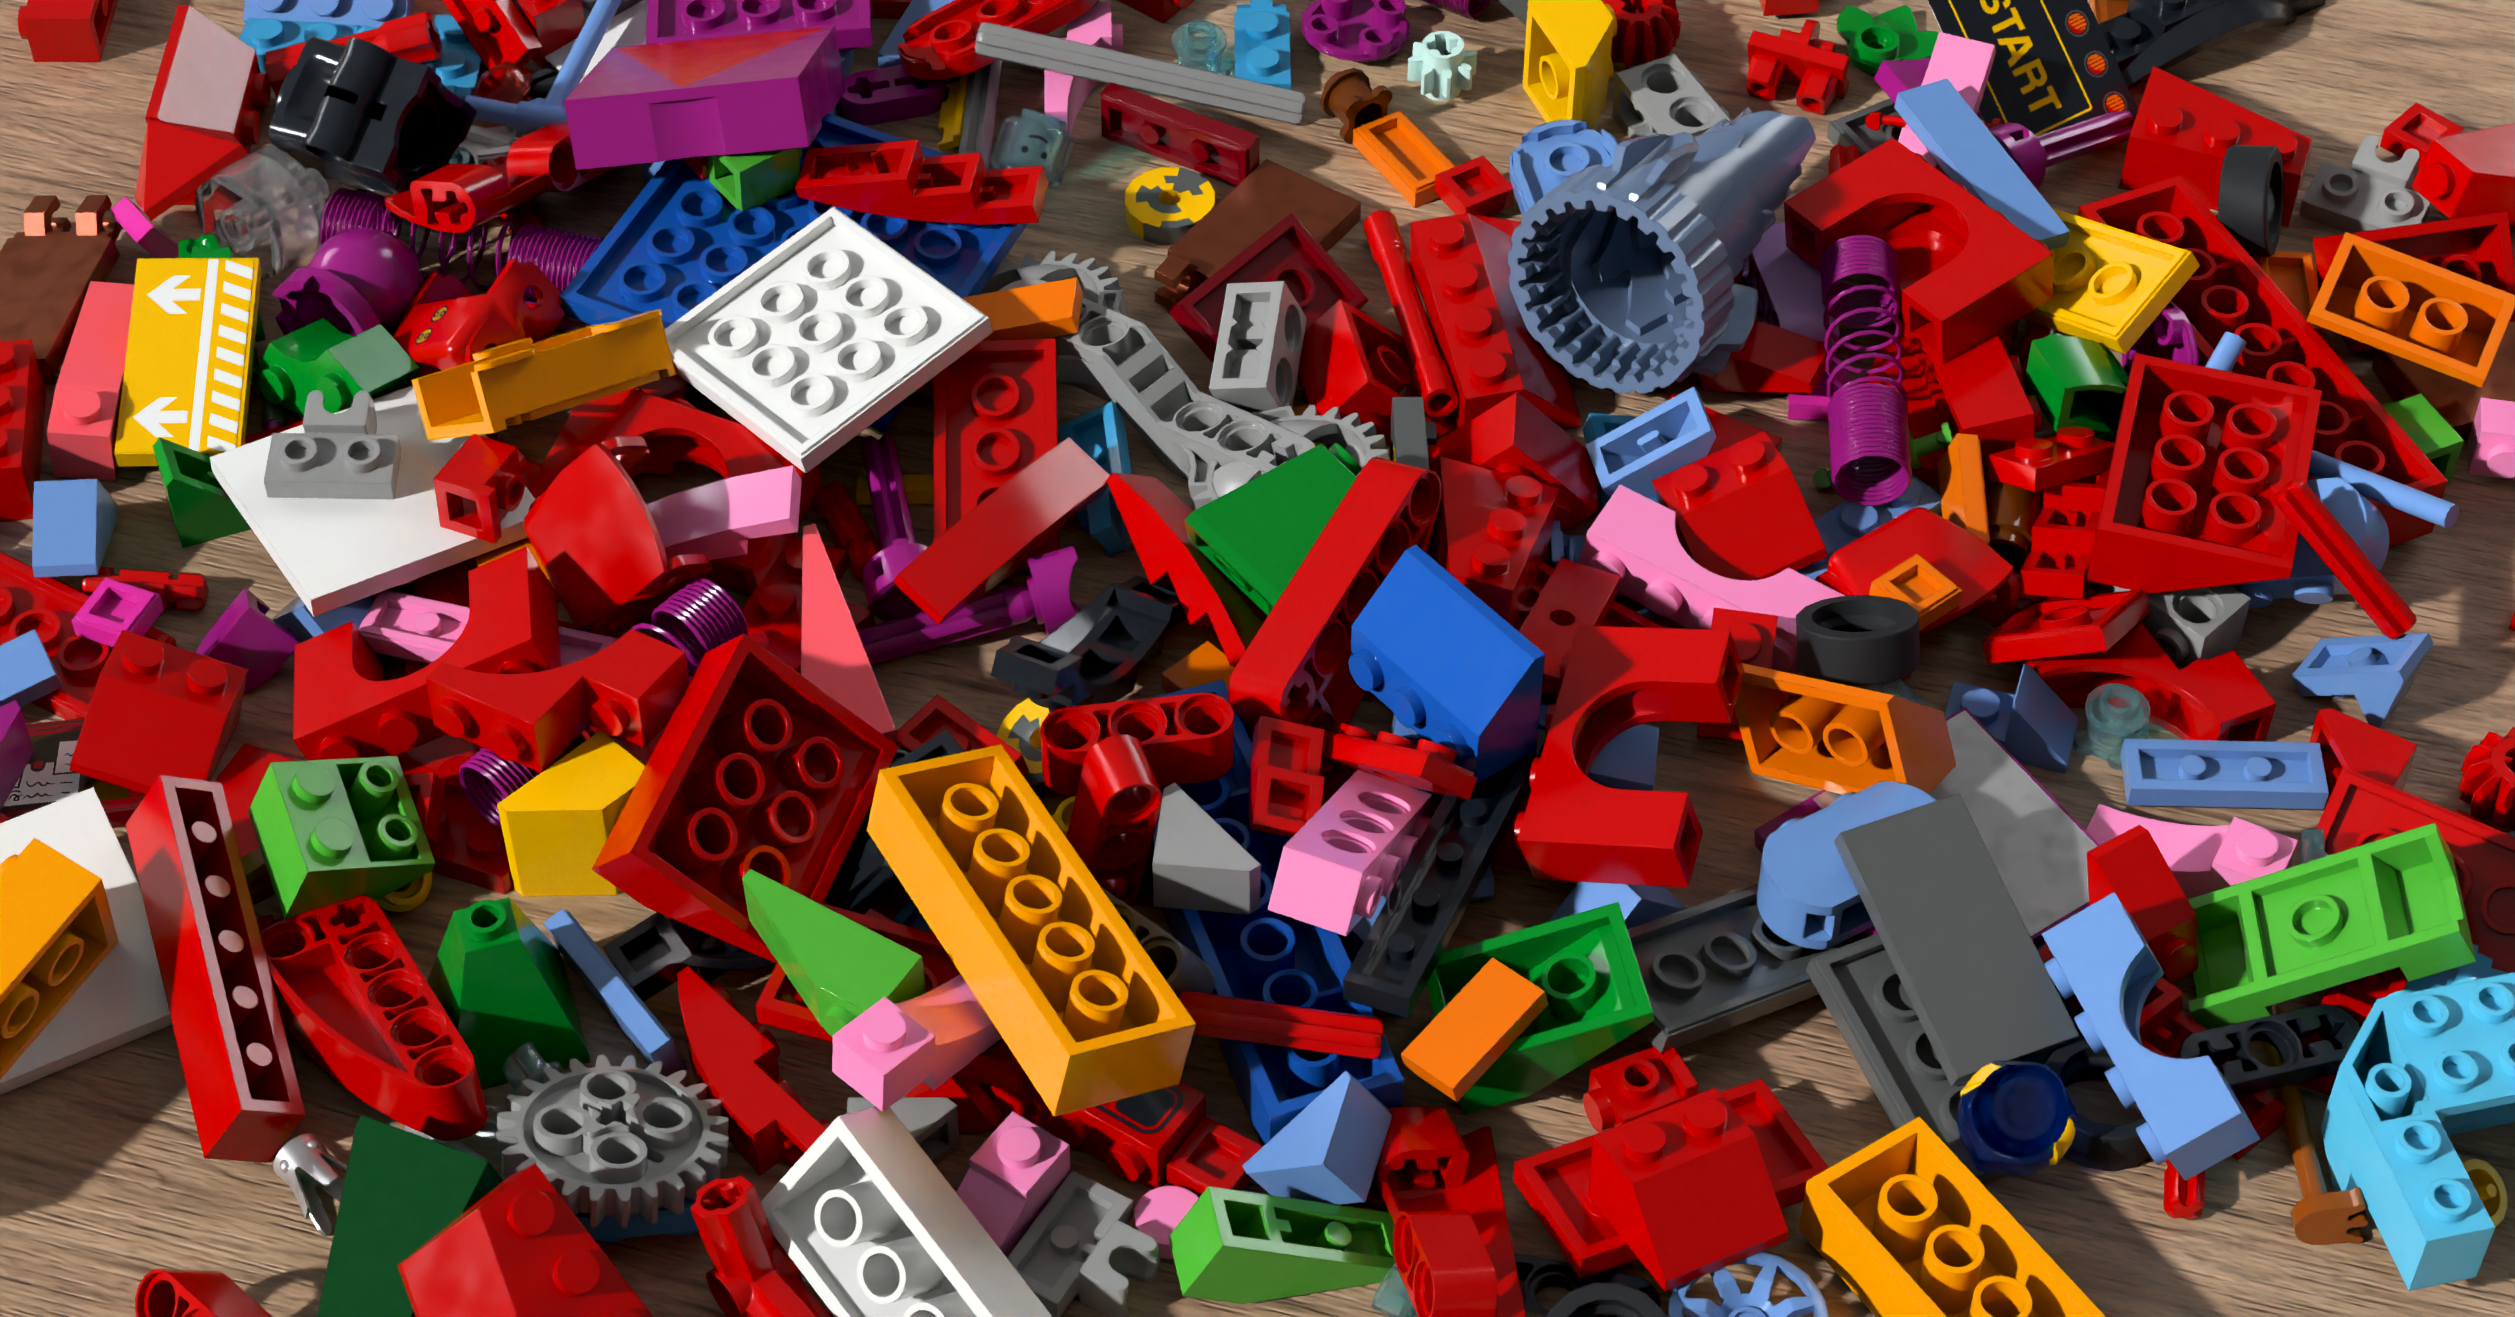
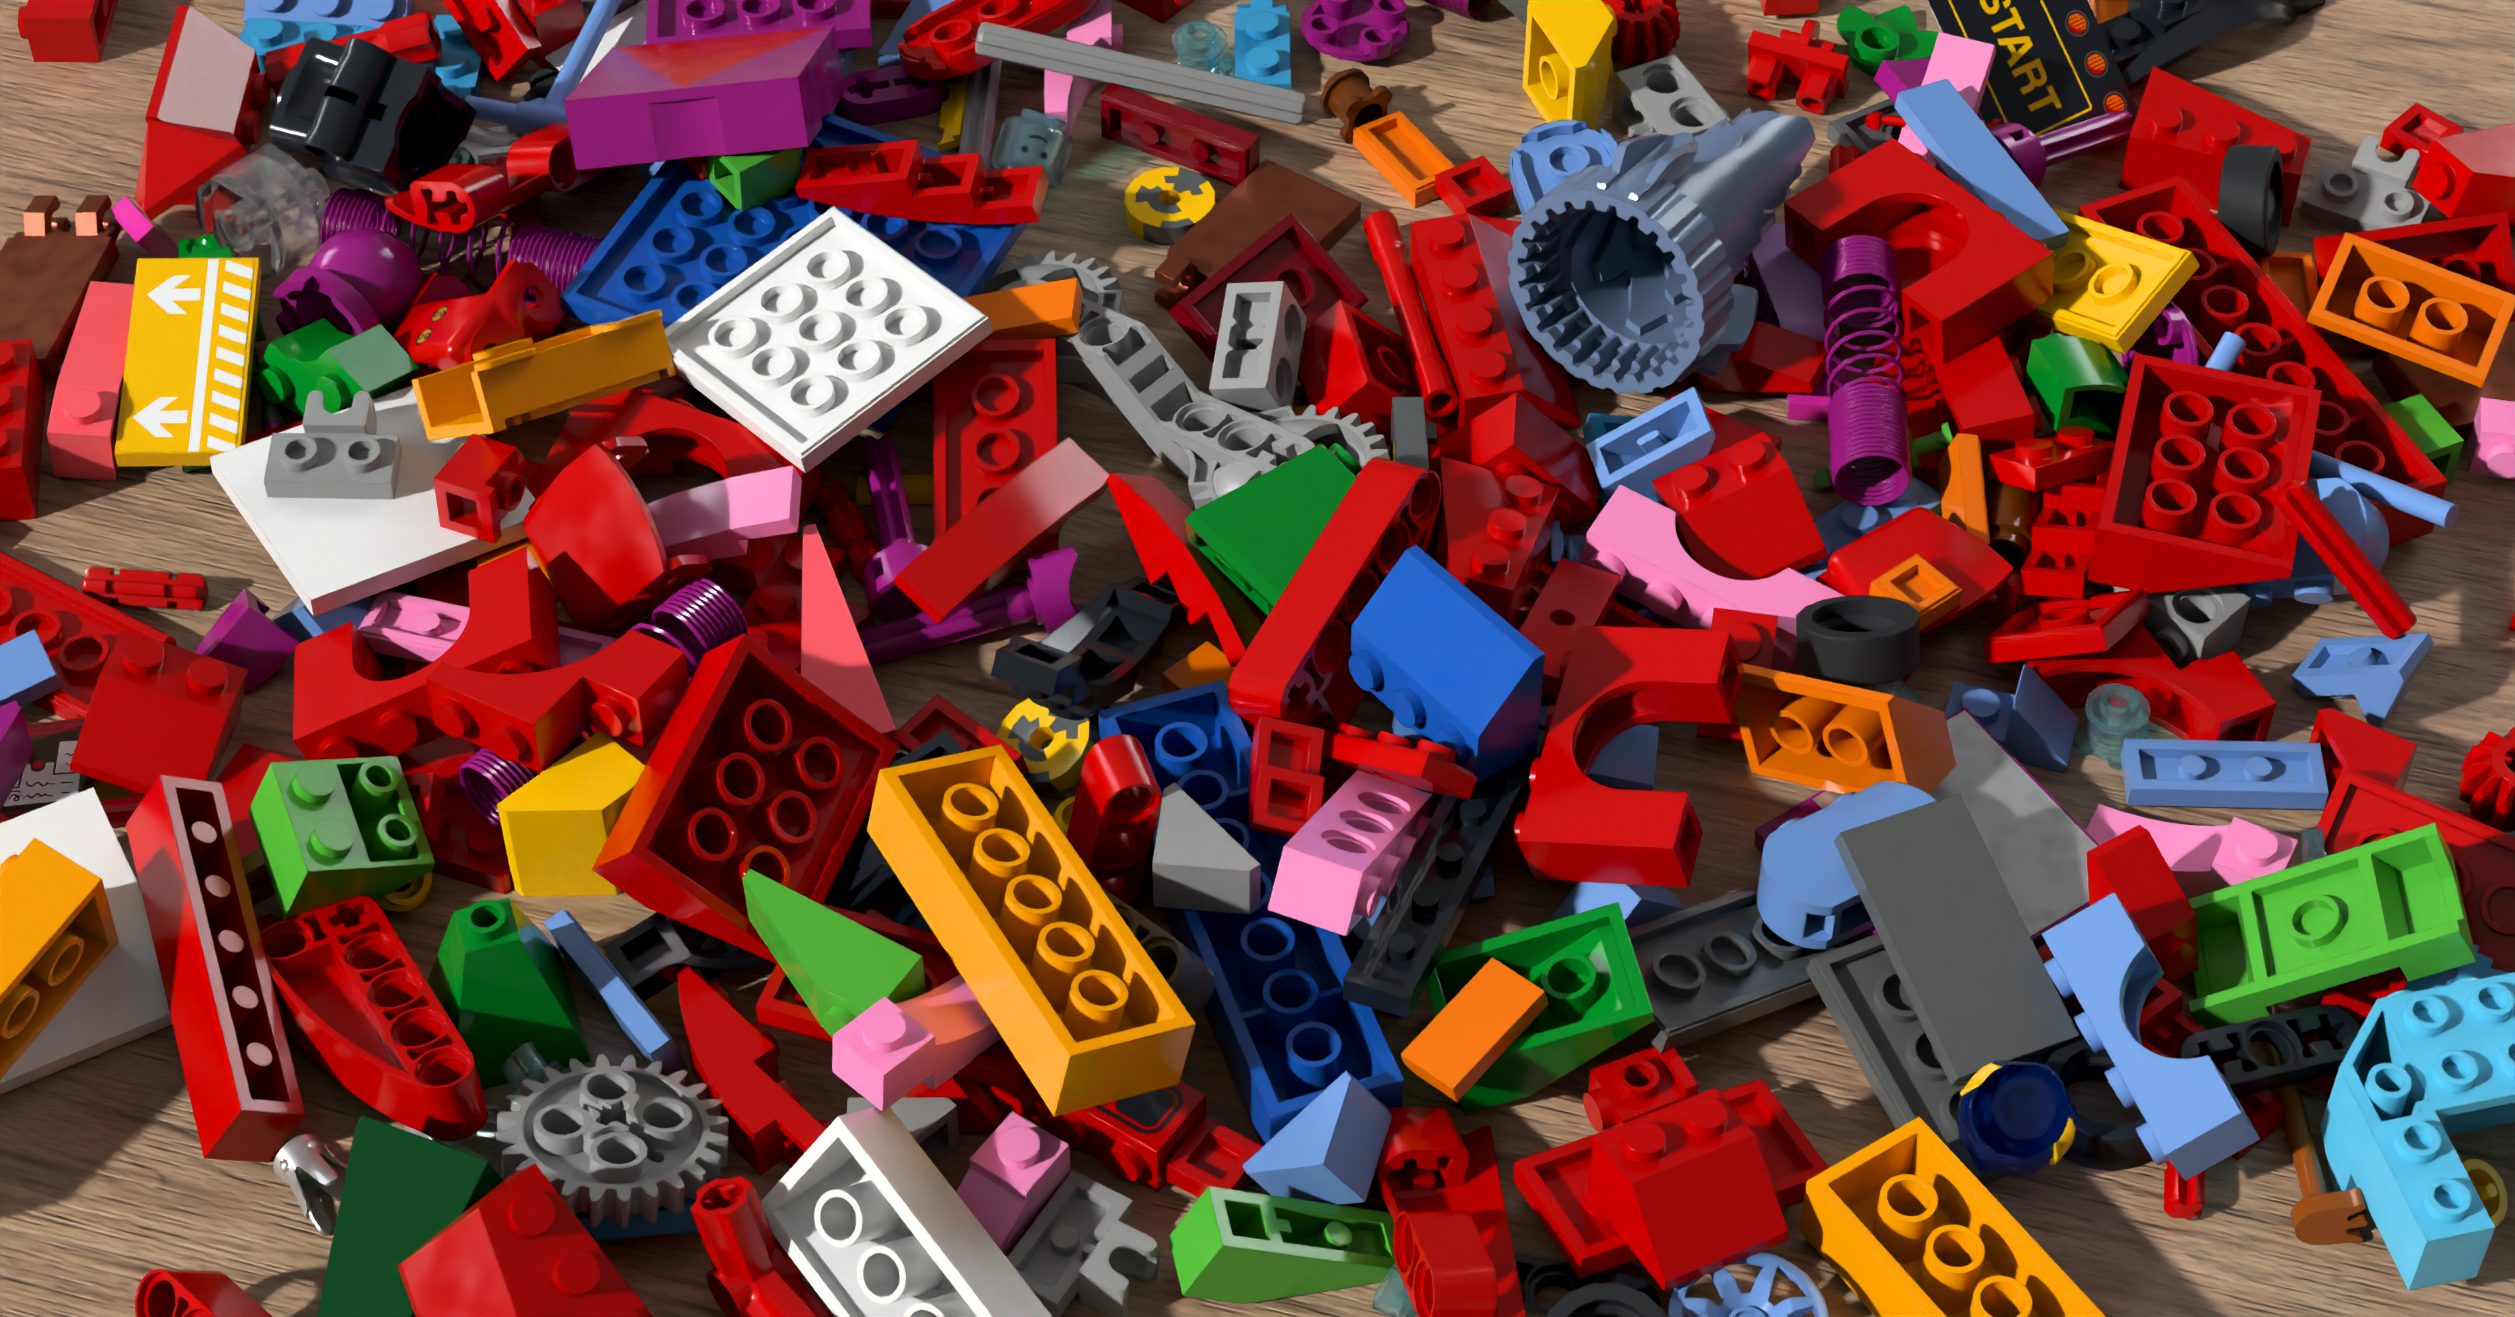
medium blue slope [32,479,119,578] -> none
dark pink tile [71,577,164,647] -> none
green slope [153,437,251,548] -> none
clear red hat [471,61,532,122] -> none
red beam [1040,693,1234,796] -> none
dark azure hinge [1059,401,1132,557] -> none
bright pink tile [1134,1186,1199,1259] -> none
red axle [1179,991,1384,1060] -> none
light aqua gear [1407,31,1477,101] -> none

